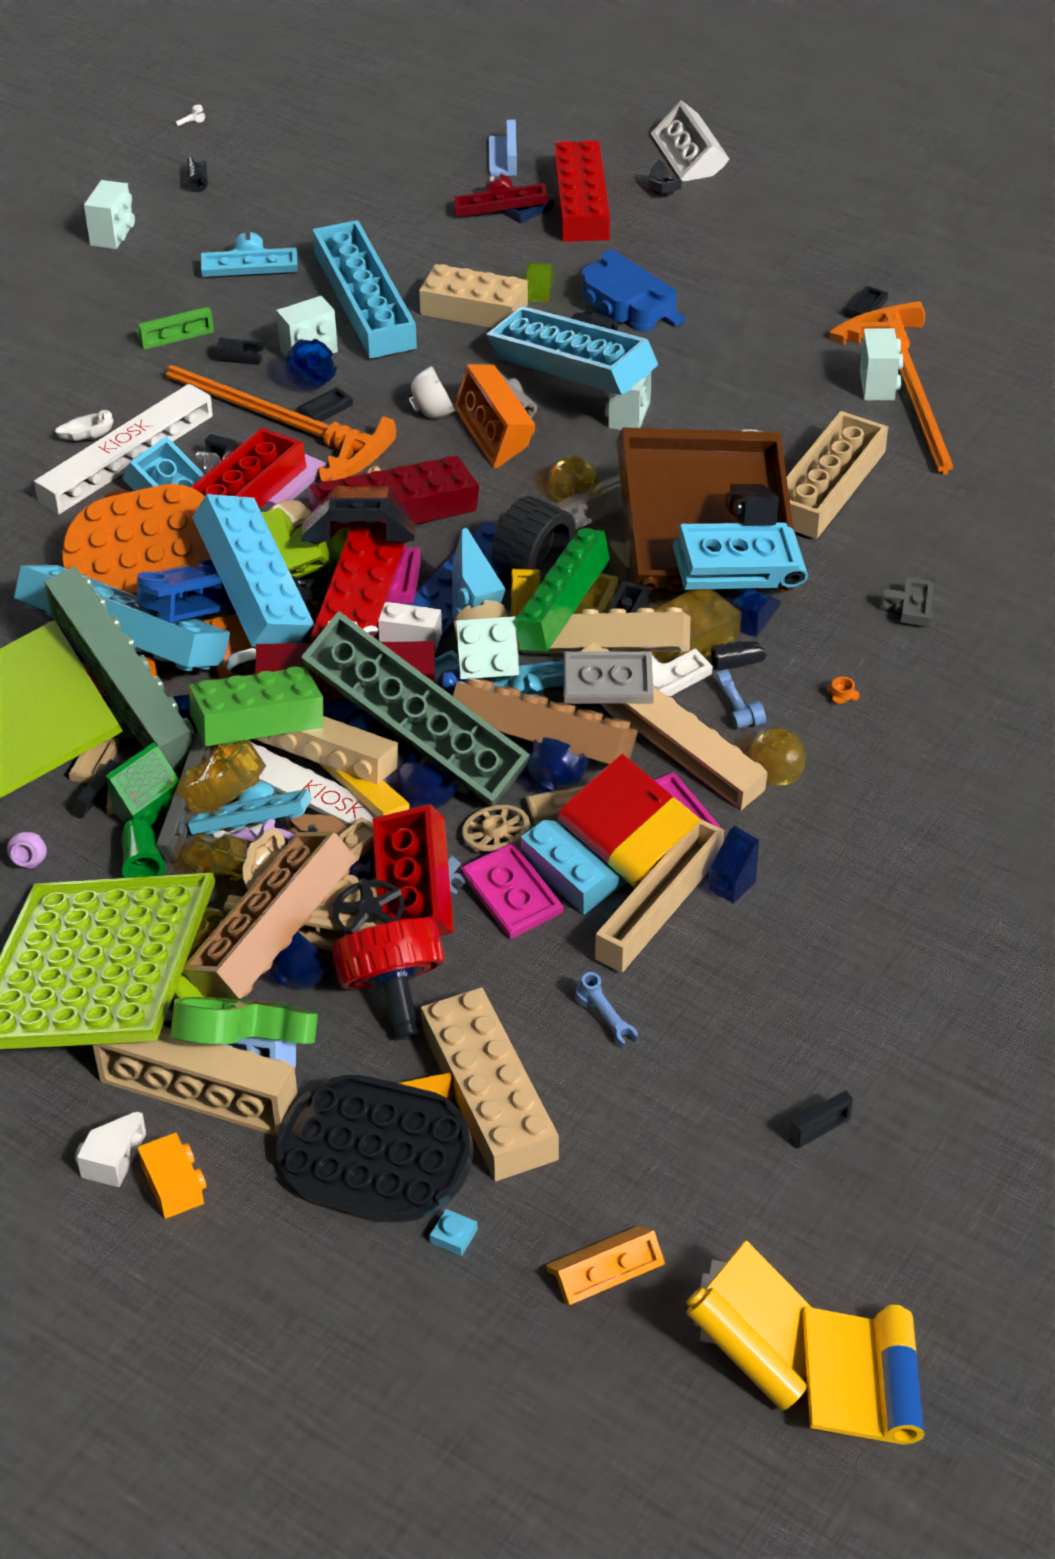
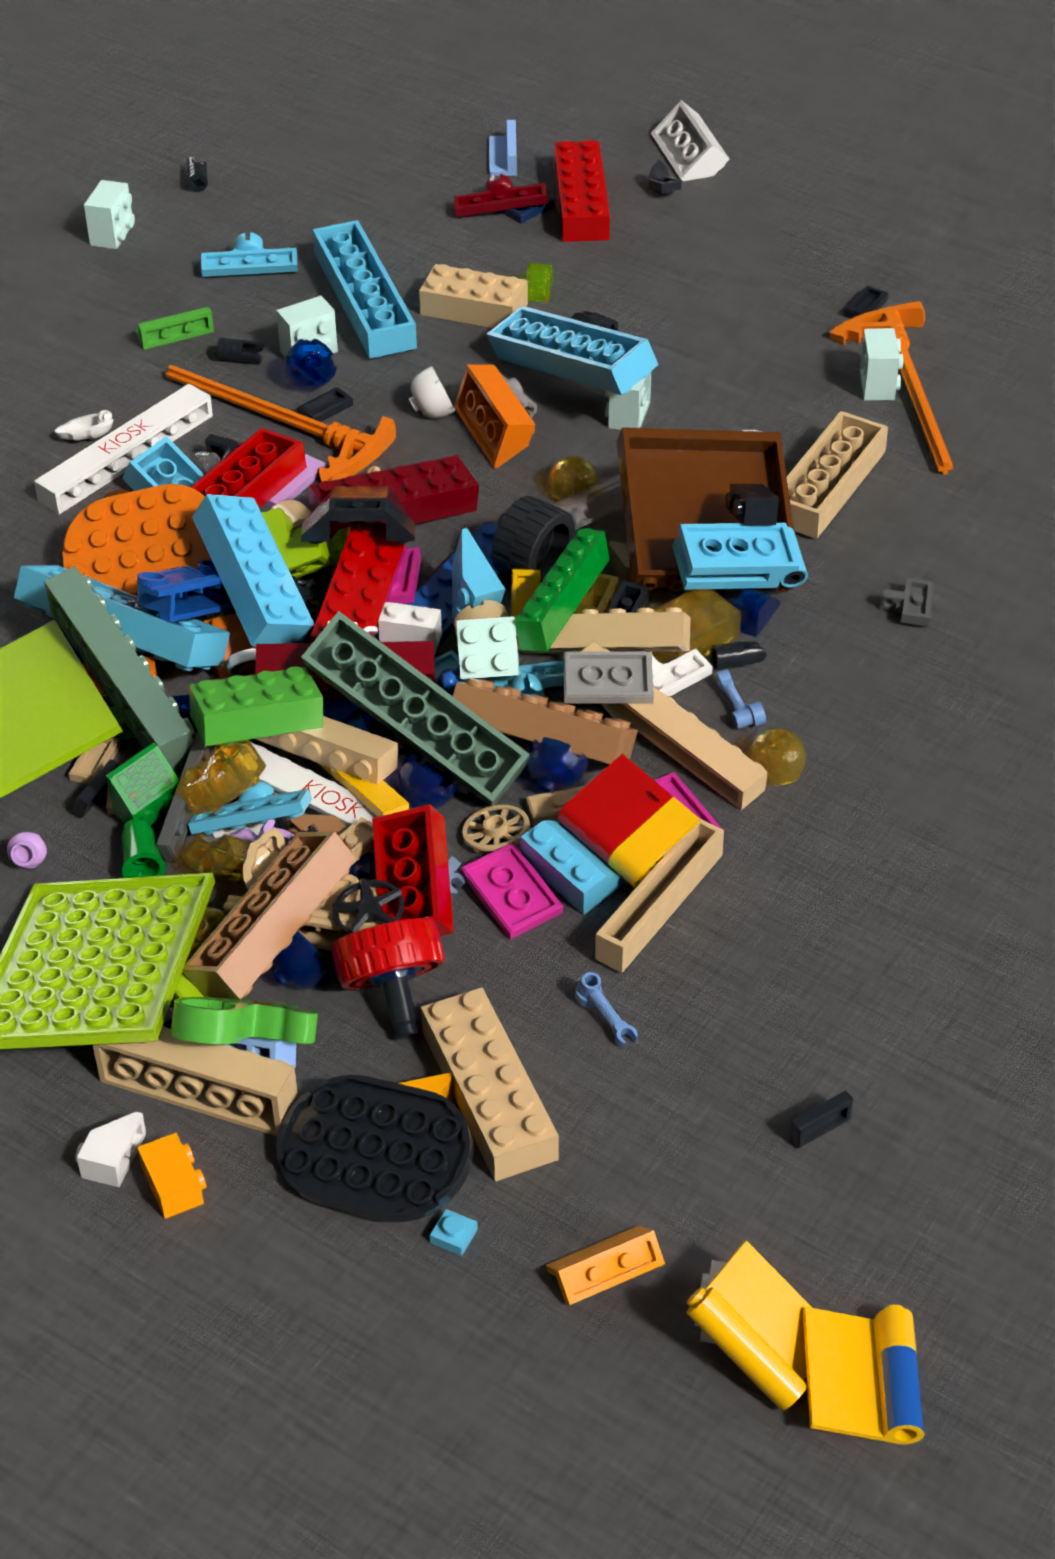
white hand [175,105,205,126] -> none
blue brick [581,249,686,331] -> none
clear blue slope [709,826,759,904] -> none
orange plate [826,676,860,704] -> none

